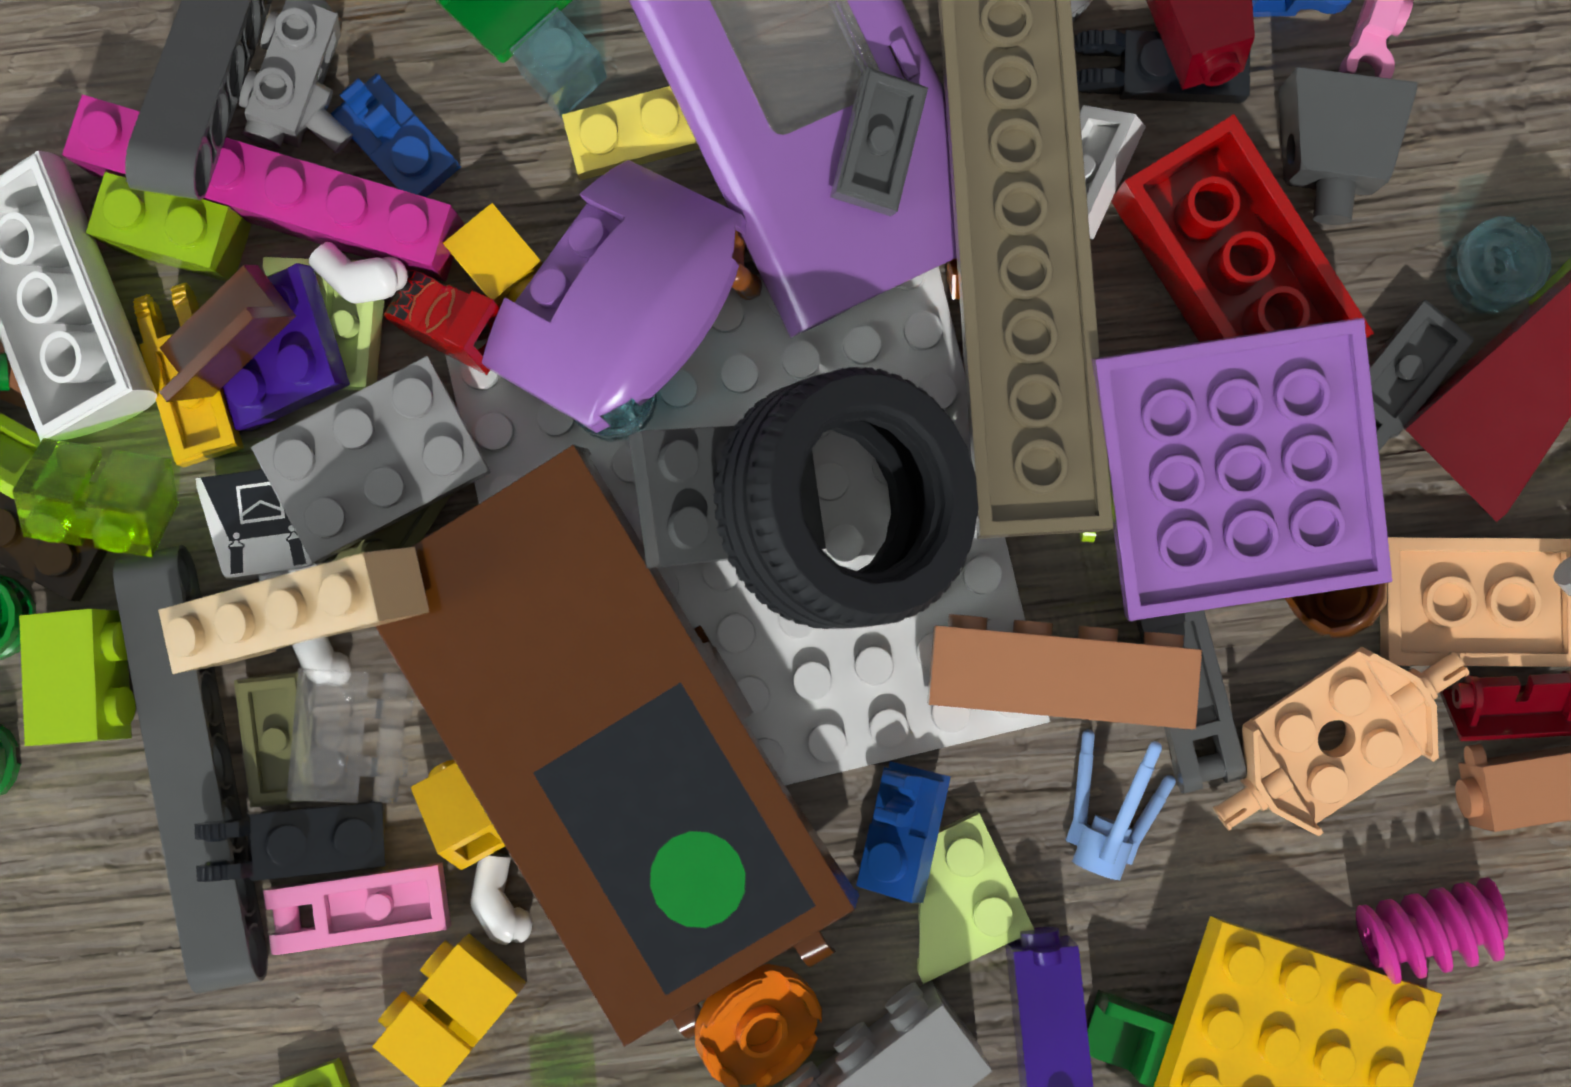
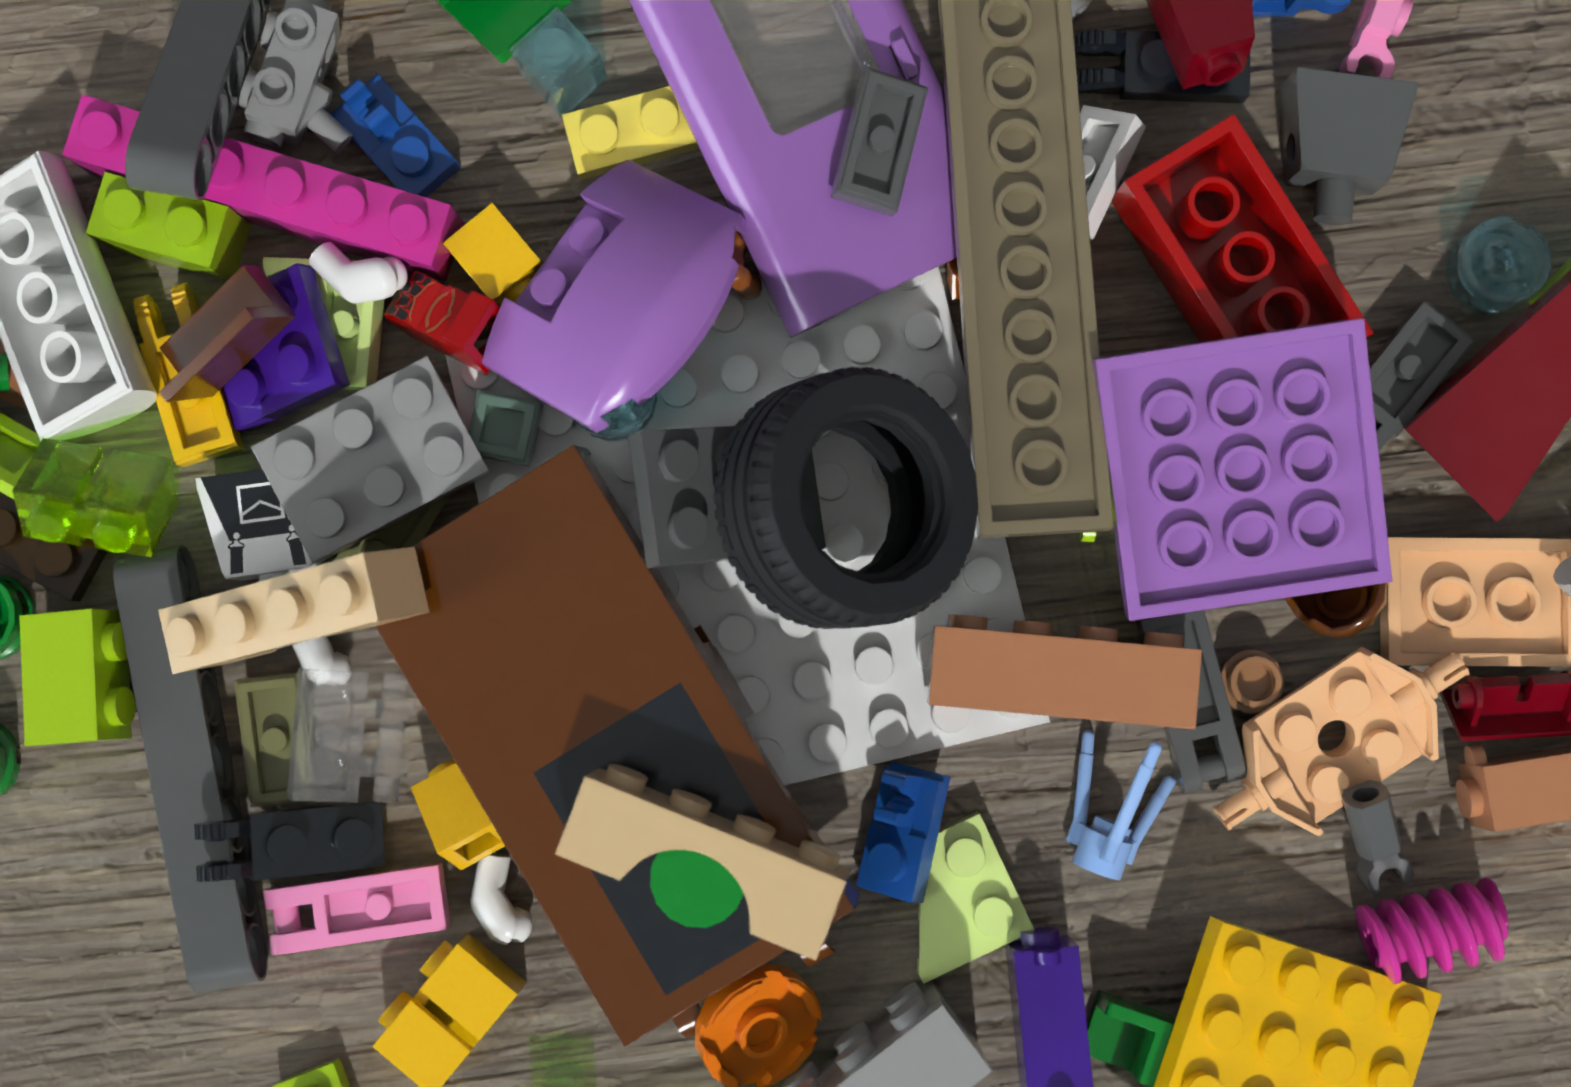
none -> sand green tile [469,390,543,467]
none -> tan arch [555,764,851,960]
none -> medium nougat plate [1220,650,1284,714]
none -> dark grey bar [1342,780,1414,897]

